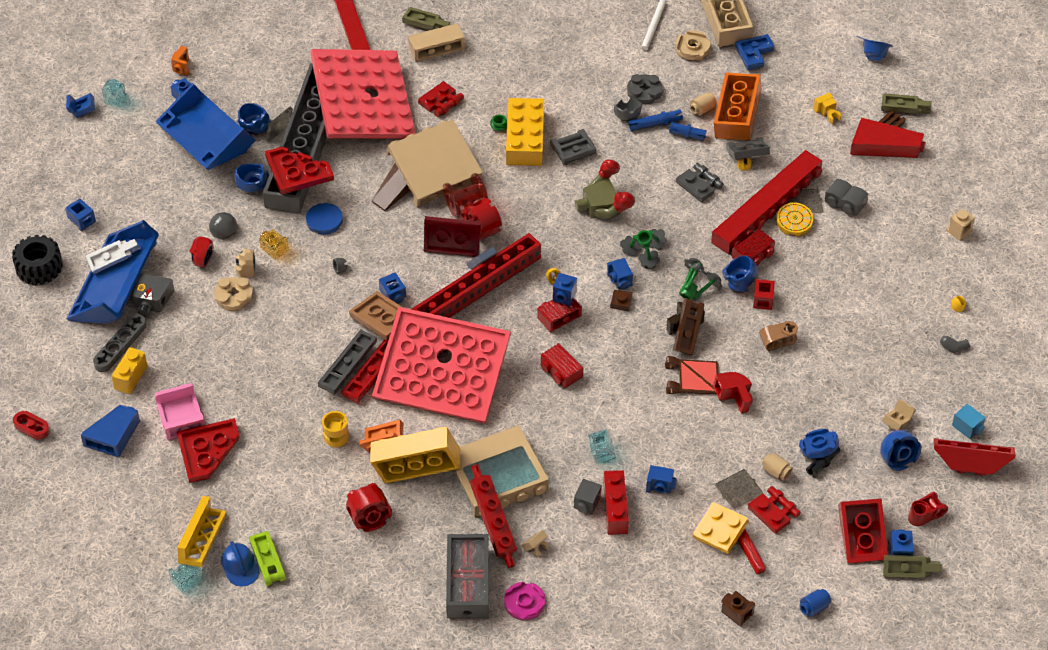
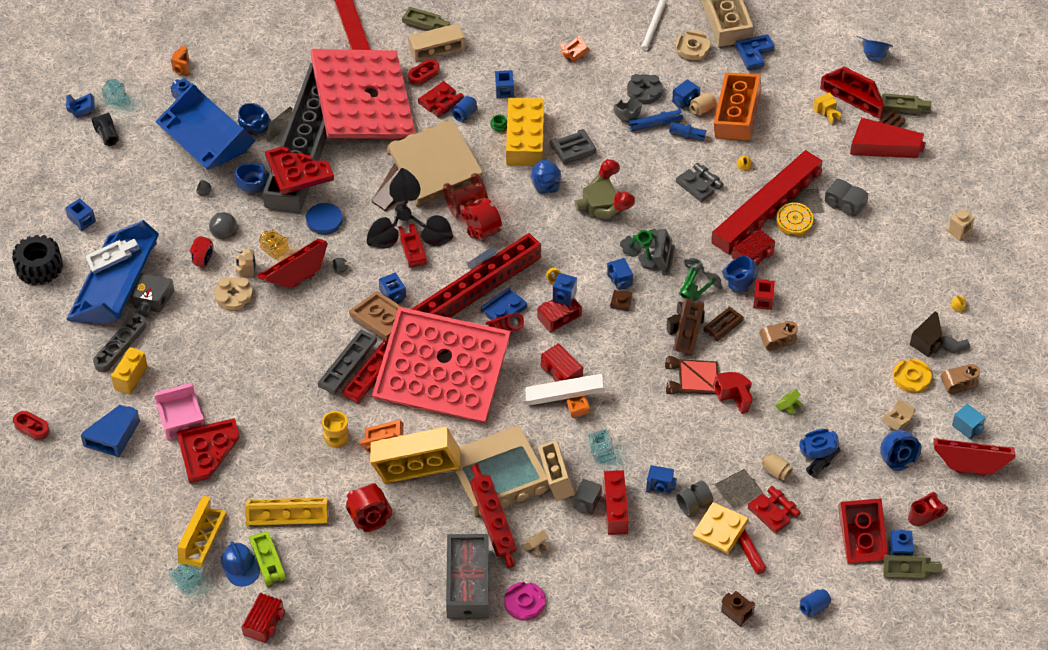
dark red tile [424,216,481,257] -> none
dark grey plate [726,137,770,159] -> none
none -> black piece [91,112,119,147]
none -> dark grey hinge [196,179,211,195]
none -> red brick [241,593,285,643]
none -> yellow fence [245,497,328,525]
none -> red wedge [257,238,328,288]
none -> black plant [366,168,454,248]
none -> red hinge [398,223,427,268]
none -> red plate [408,59,440,85]
none -> blue brick [452,96,478,122]
none -> blue plate [481,288,527,320]
none -> red piece [485,313,524,332]
none -> blue brick [495,70,514,98]
none -> white tile [526,374,604,406]
none -> blue hair [530,160,561,194]
none -> tan brick [538,439,575,501]
none -> orange bracket [559,36,590,62]
none -> orange plate [565,396,591,418]
none -> dark grey plate [652,229,675,275]
none -> blue brick [672,79,700,109]
none -> dark grey wheel [676,480,714,516]
none -> reddish brown tile [703,307,744,342]
none -> lime tile [775,389,802,415]
none -> red wedge [820,66,884,120]
none -> yellow tile [893,359,932,393]
none -> dark brown slope [910,311,942,357]
none -> medium nougat piece [940,364,980,395]

